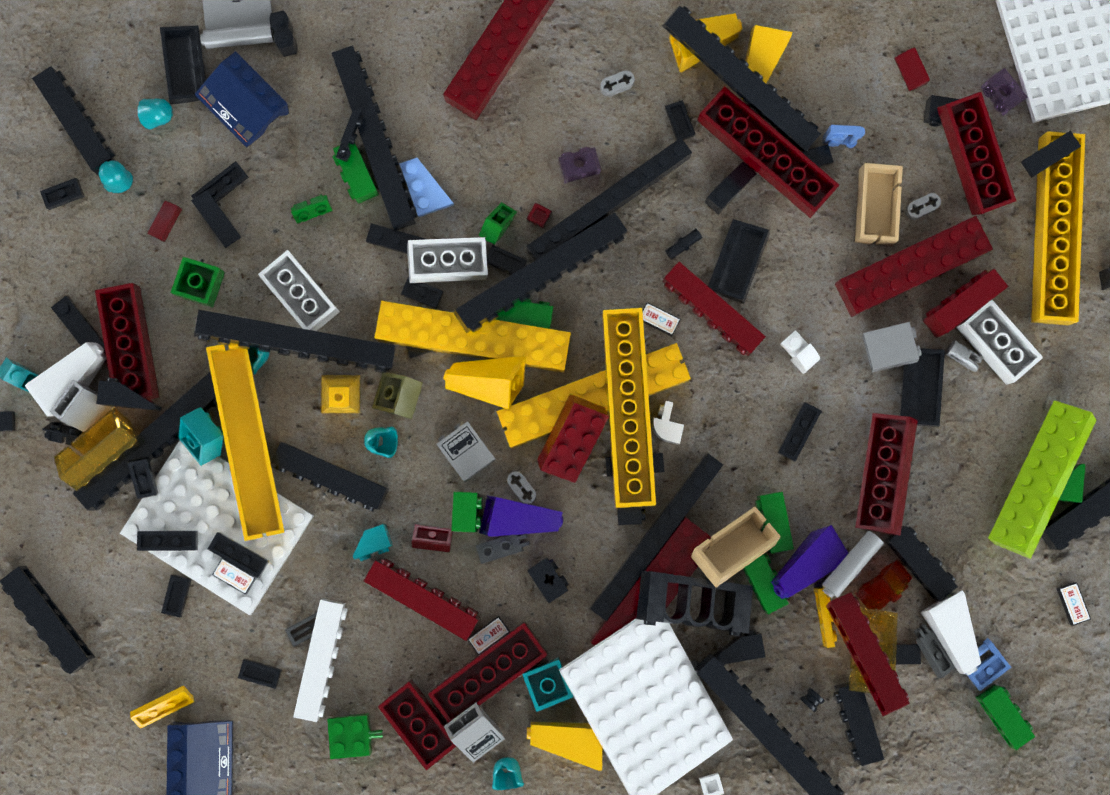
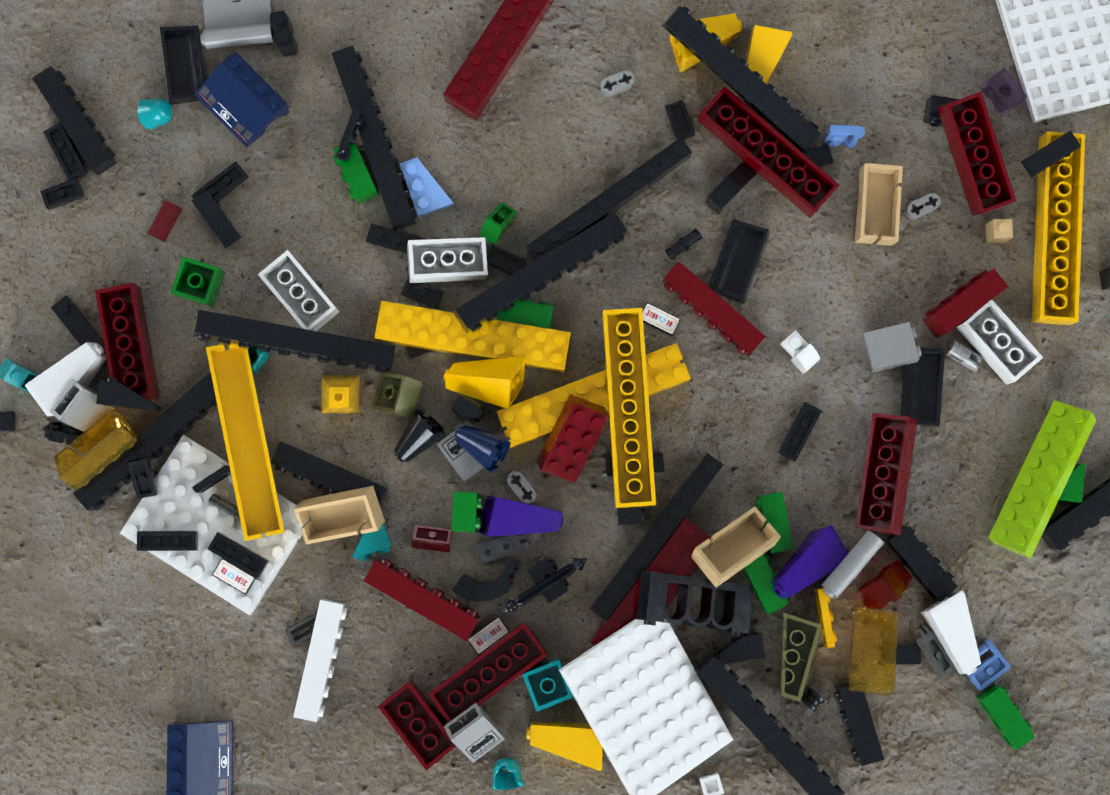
black brick [0,566,95,674] -> none
teal hair [98,160,133,193] -> none
yellow plate [130,685,194,729] -> none
black tile [161,575,191,617] -> none
teal brick [178,407,223,466] -> none
black tile [238,659,282,689] -> none
green hinge [291,194,333,224] -> none
green plate [327,713,383,759] -> none
teal hair [364,426,398,458] -> none
dark red tile [527,202,552,229] -> none
clear purple brick [558,147,601,184] -> none
white brick [652,401,684,445] -> none
dark red brick [826,592,910,717] -> none
dark red brick [835,216,993,317] -> none
dark red slope [894,47,930,92] -> none
tile [1056,582,1091,626] -> none
none -> black plate [43,123,88,180]
none -> black tile [192,465,231,493]
none -> dark grey axle [208,494,240,520]
none -> tan piece [294,486,385,544]
none -> black cone [394,409,446,462]
none -> black brick [452,395,484,424]
none -> black arch [452,559,519,602]
none -> dark blue cone [454,425,511,472]
none -> black wheel [503,558,587,613]
none -> olive wedge [780,612,822,702]
none -> tan brick [985,219,1013,243]

